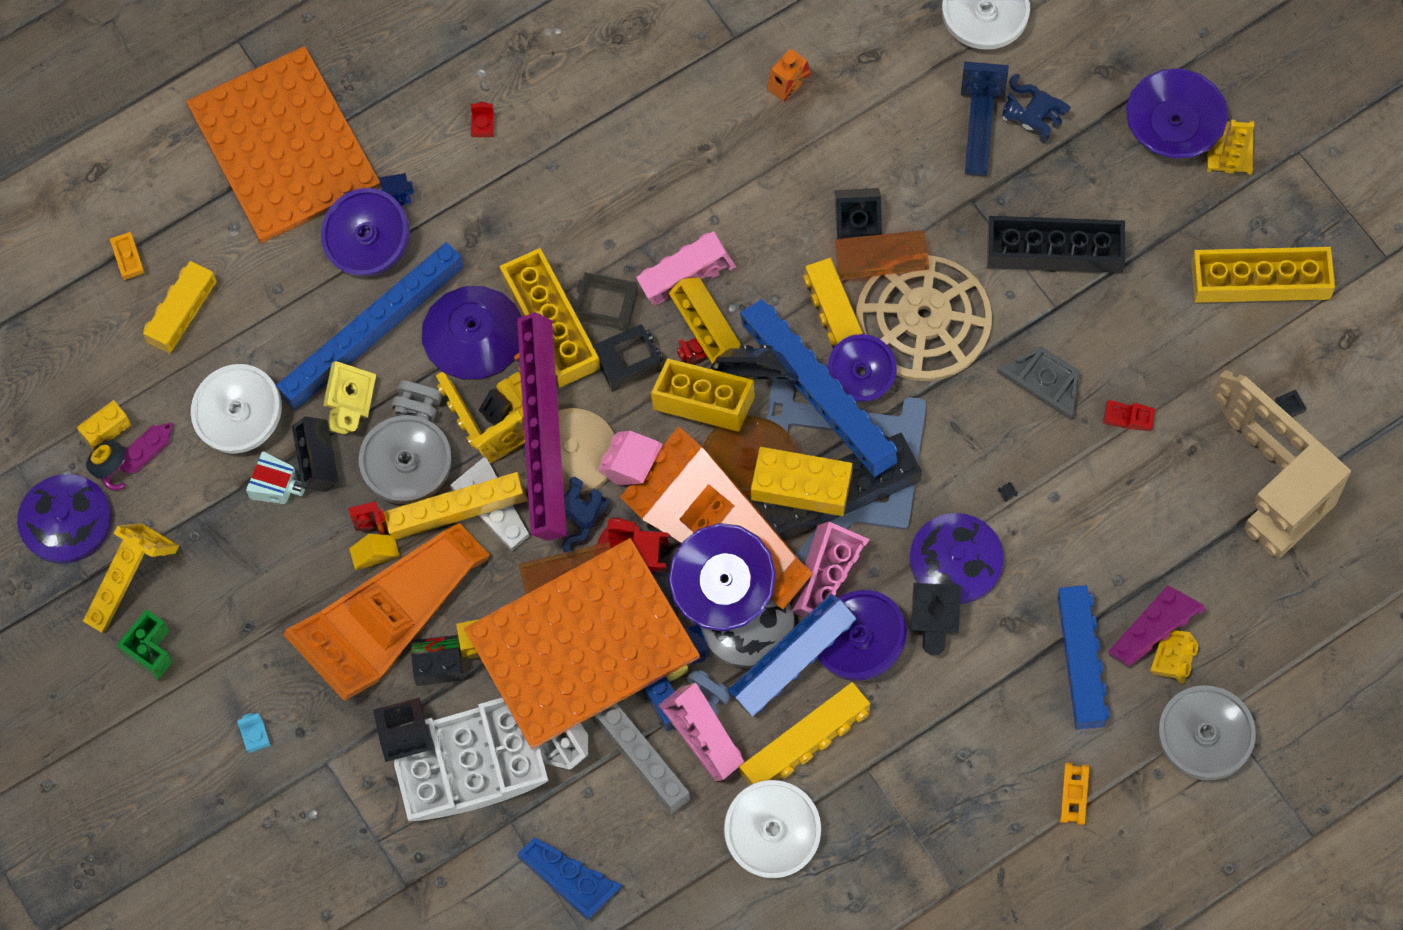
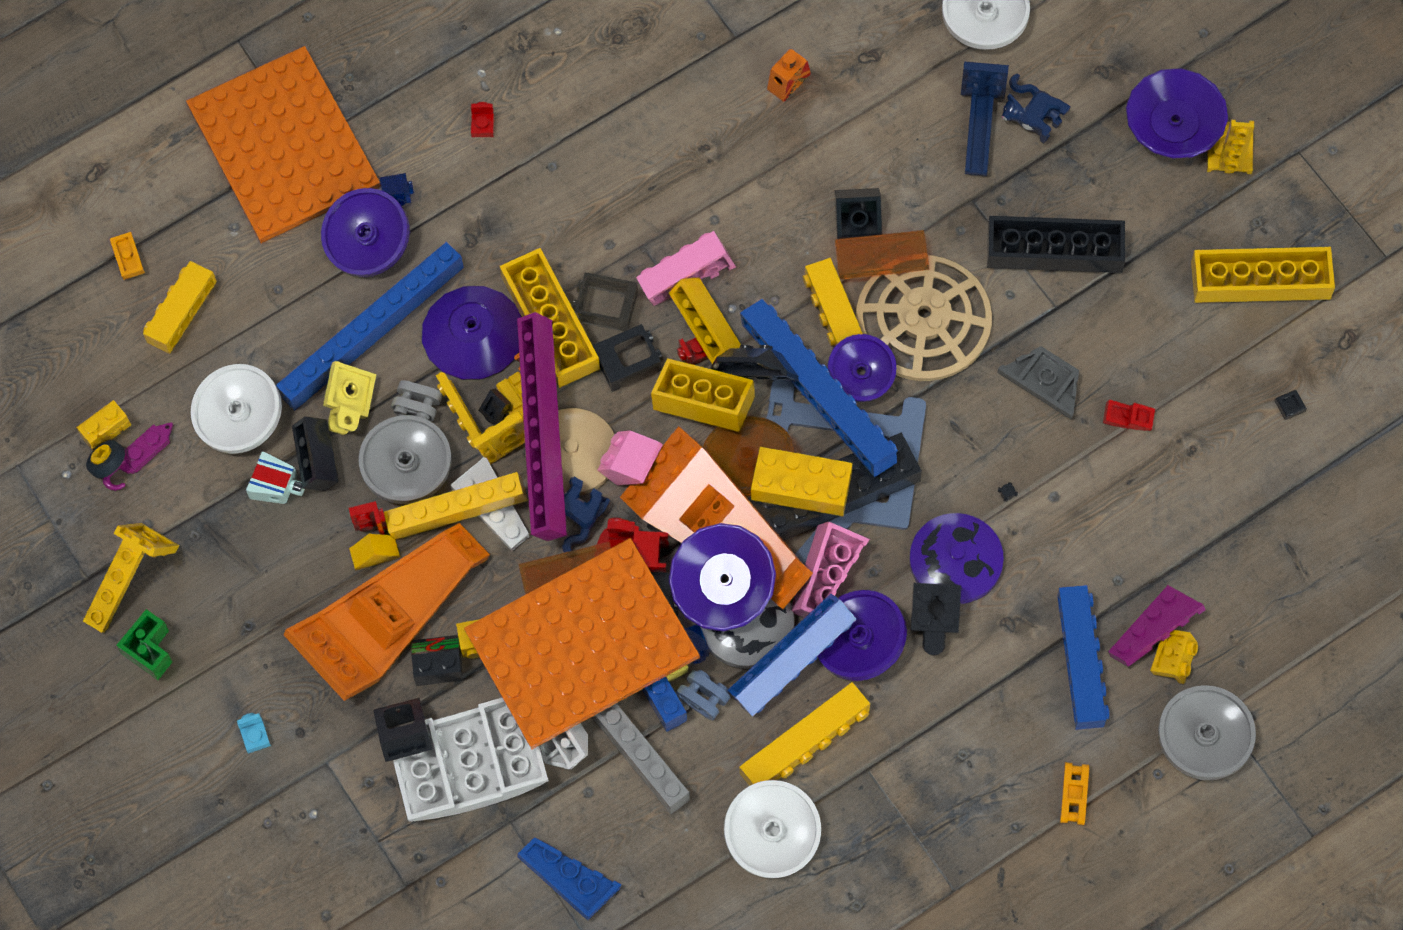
dark purple dish [17,474,112,564] -> none
bright pink wedge [659,683,744,782] -> none
tan bracket [1213,370,1351,560] -> none

